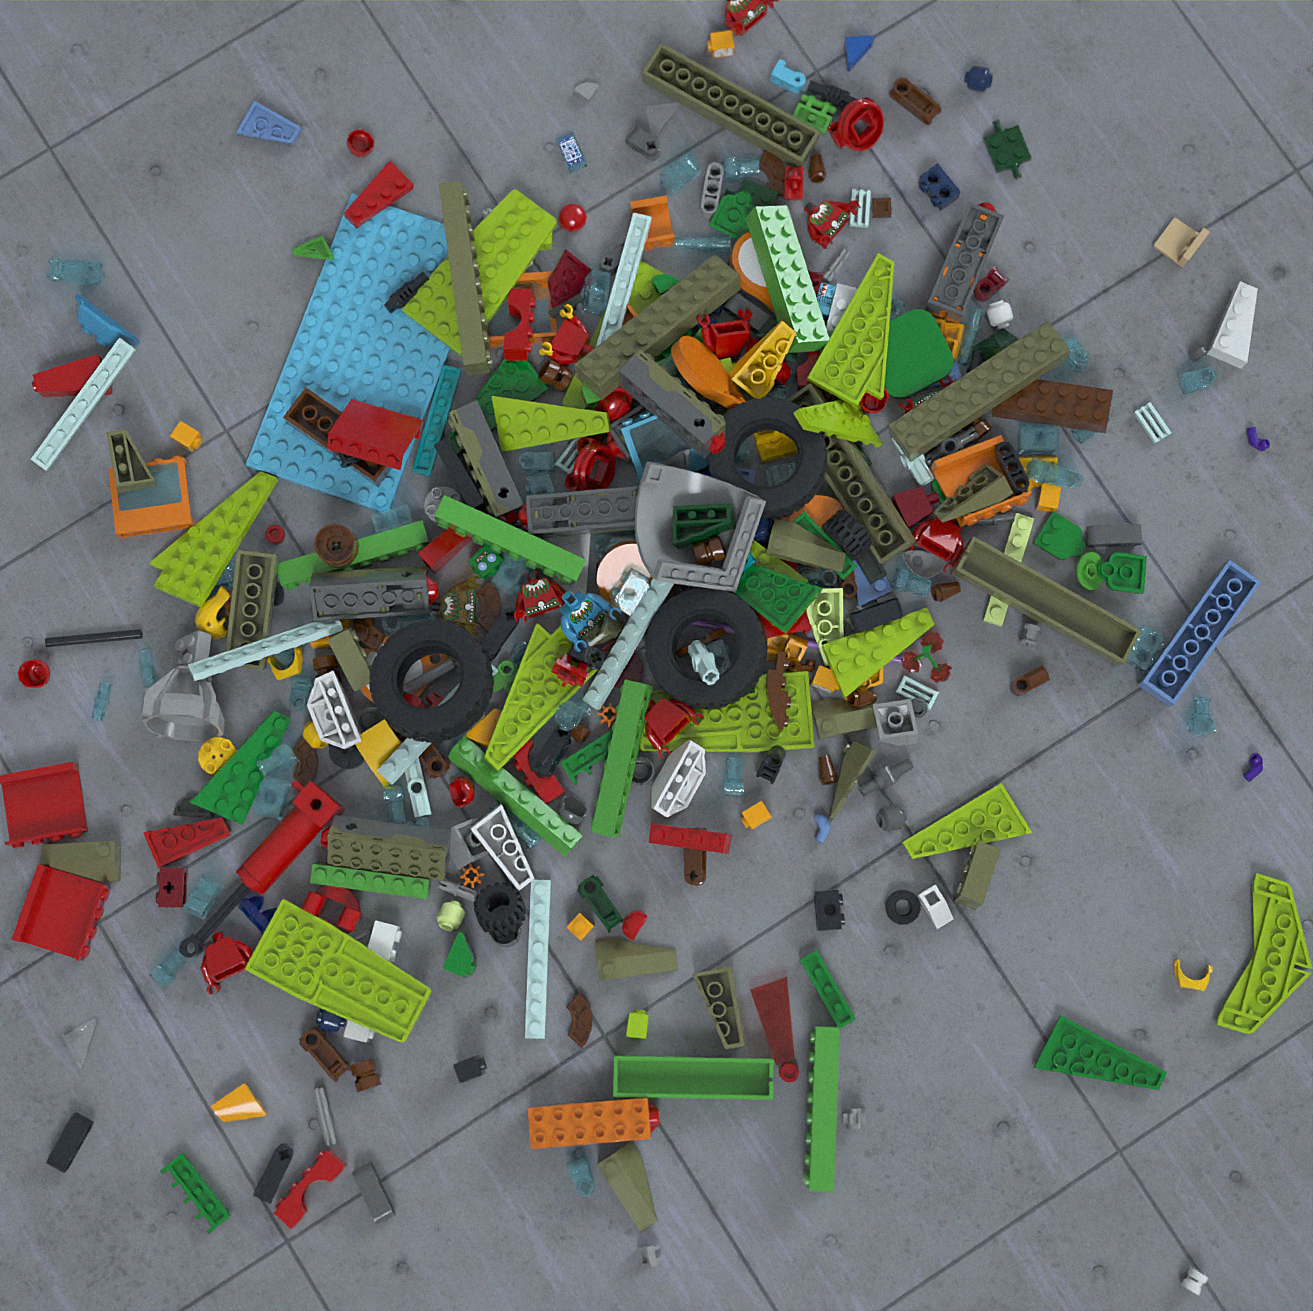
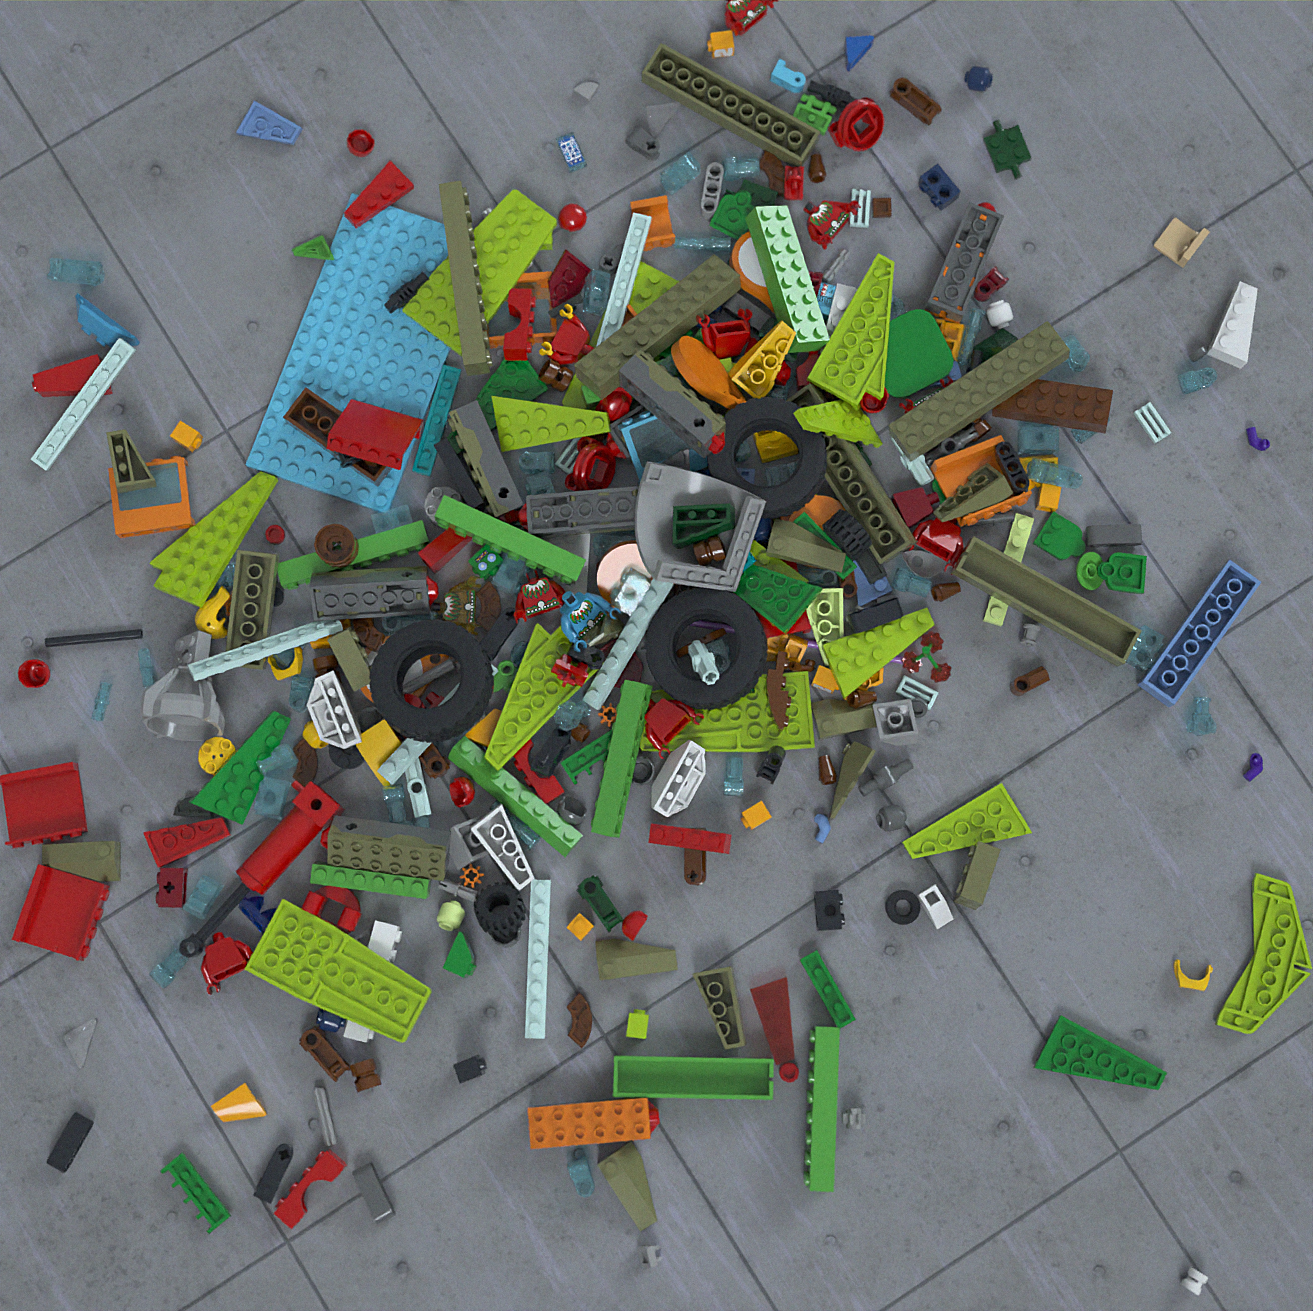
green brick [652,274,679,297] -> none

